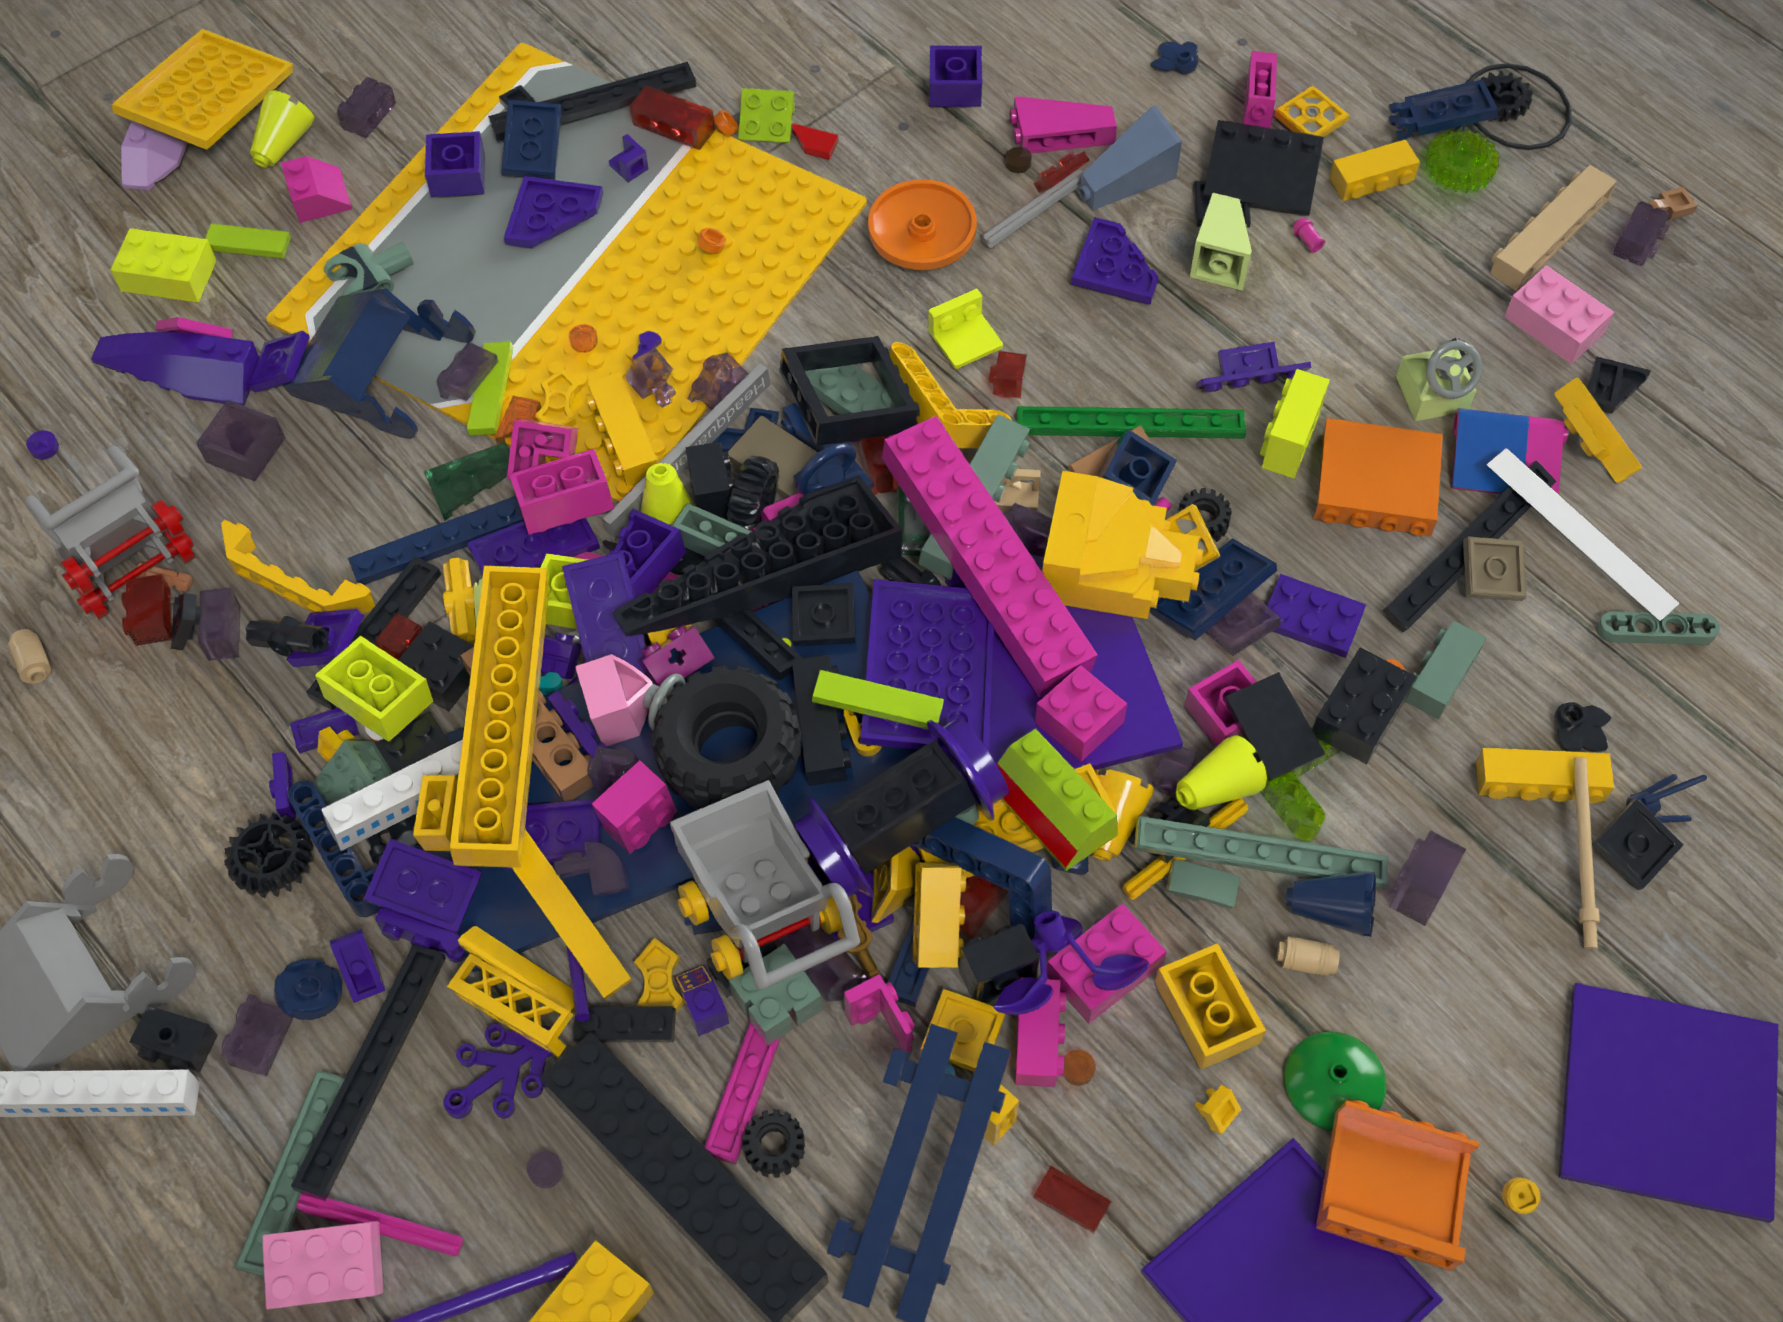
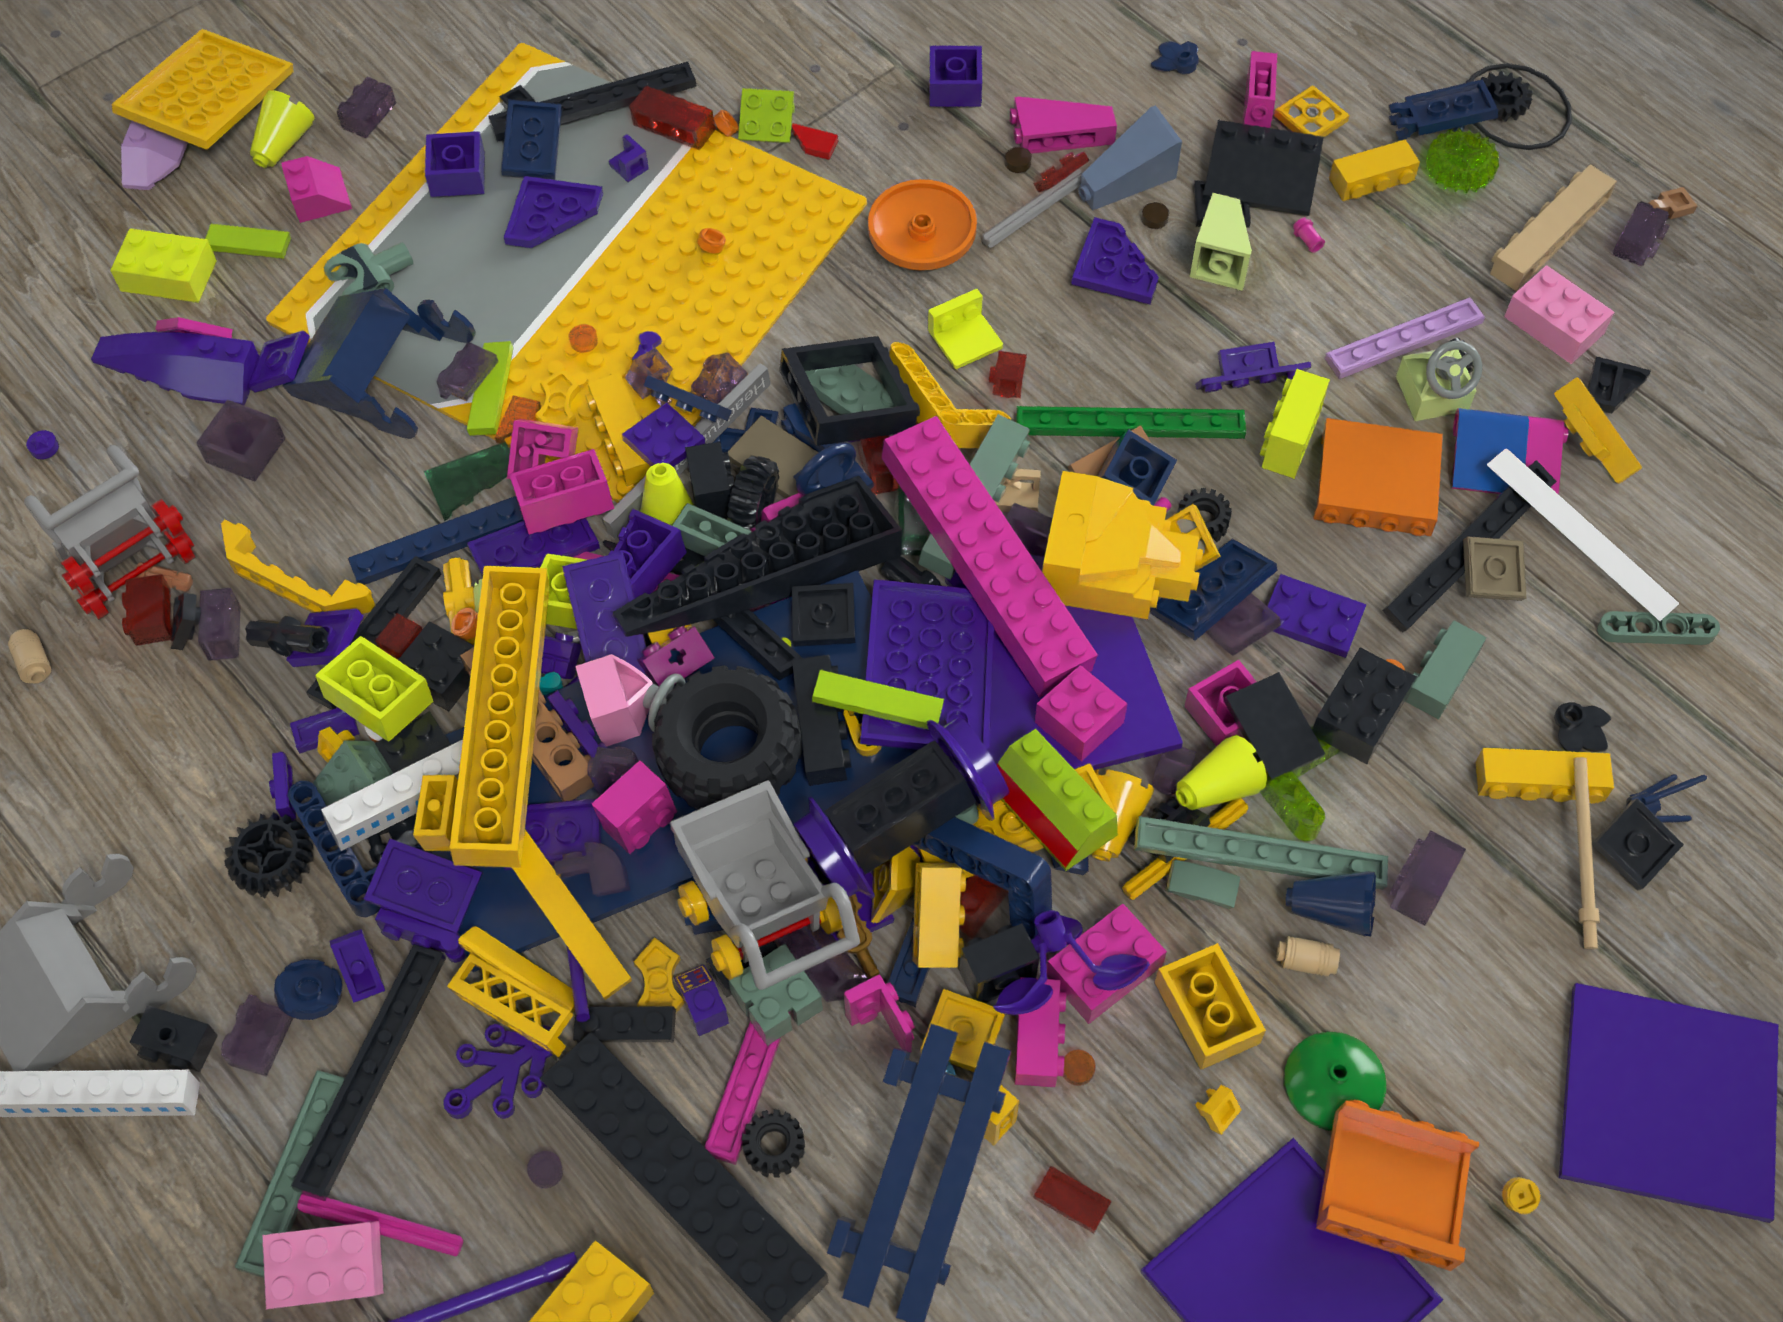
none -> orange tile [451,608,478,640]
none -> dark purple plate [622,403,706,467]
none -> dark blue plate [643,375,732,422]
none -> dark brown tile [1141,202,1169,229]
none -> lavender tile [1325,298,1485,379]

